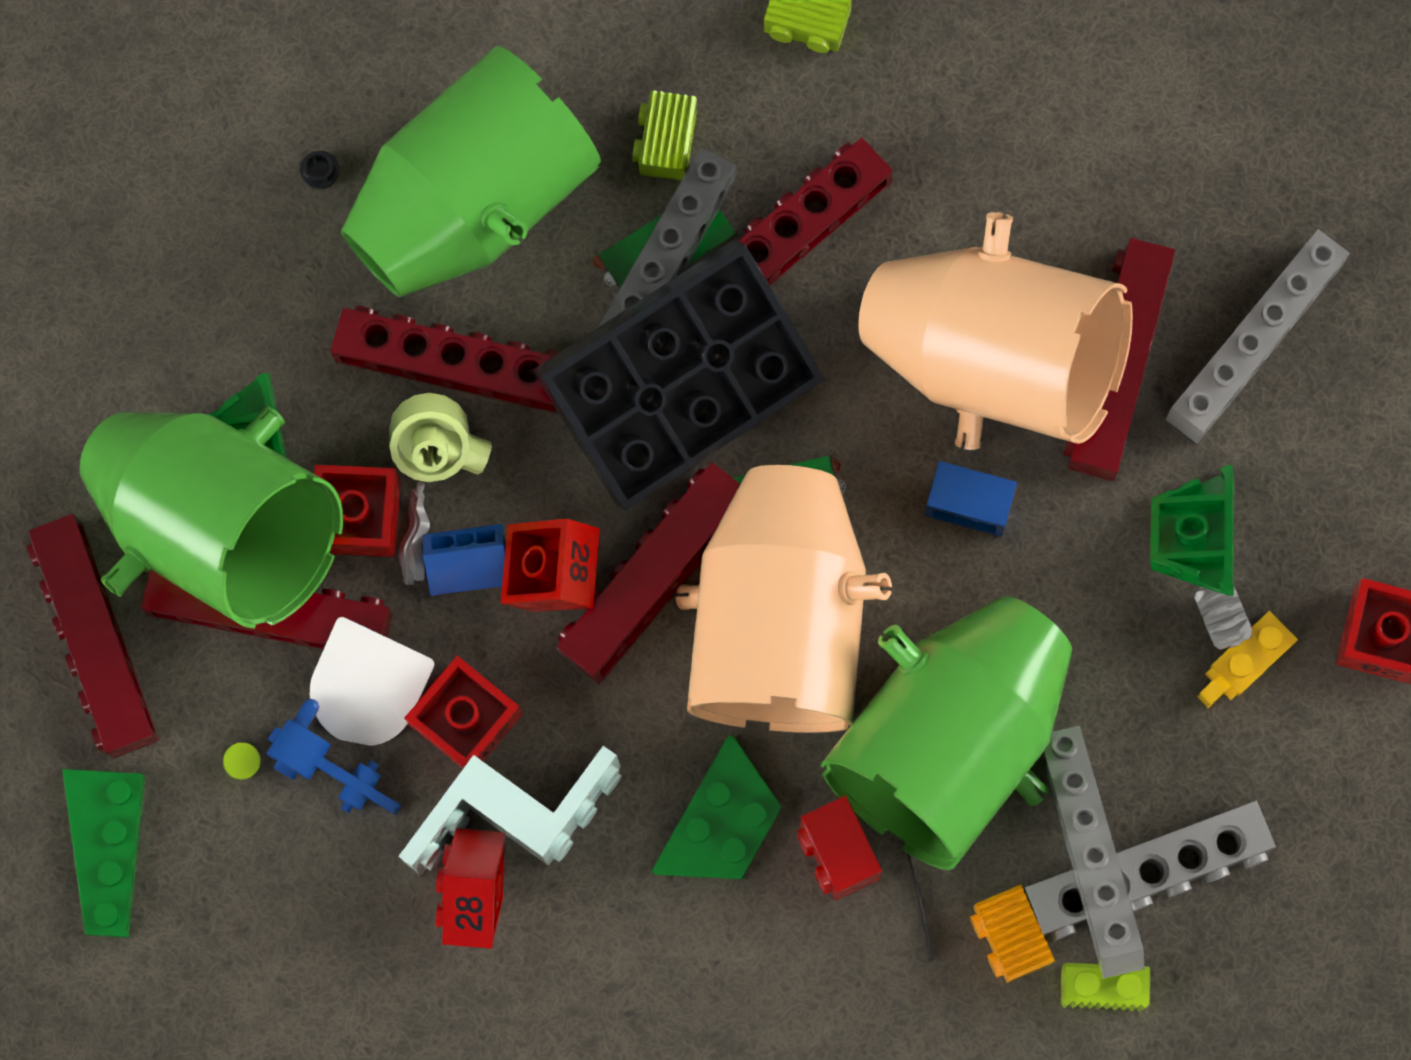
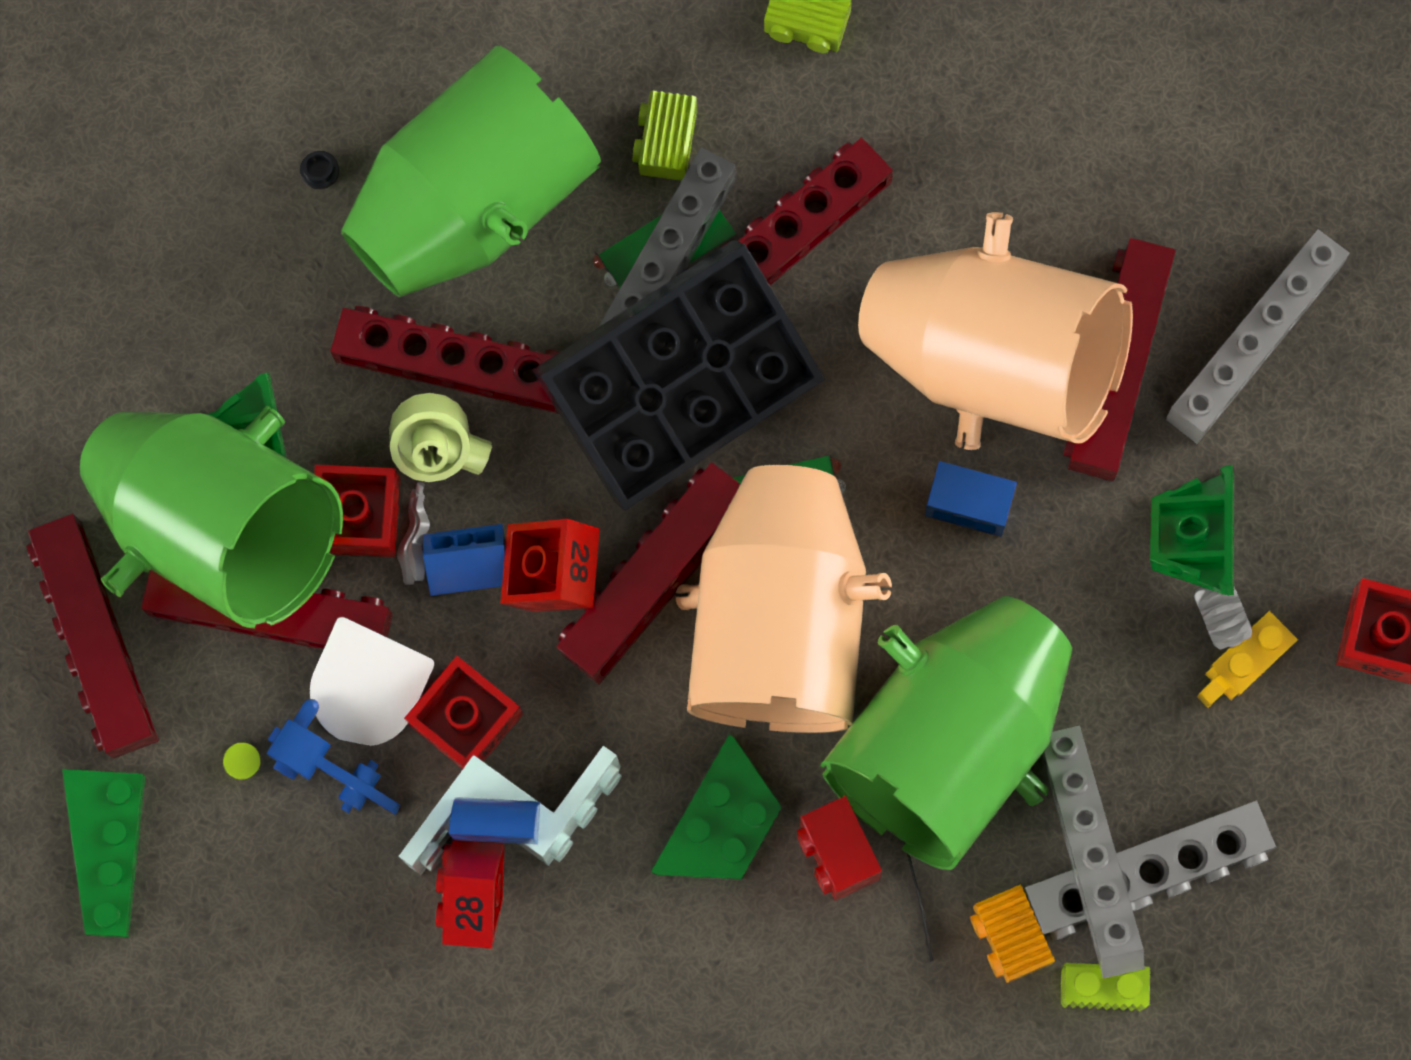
none -> blue brick [449,797,540,845]

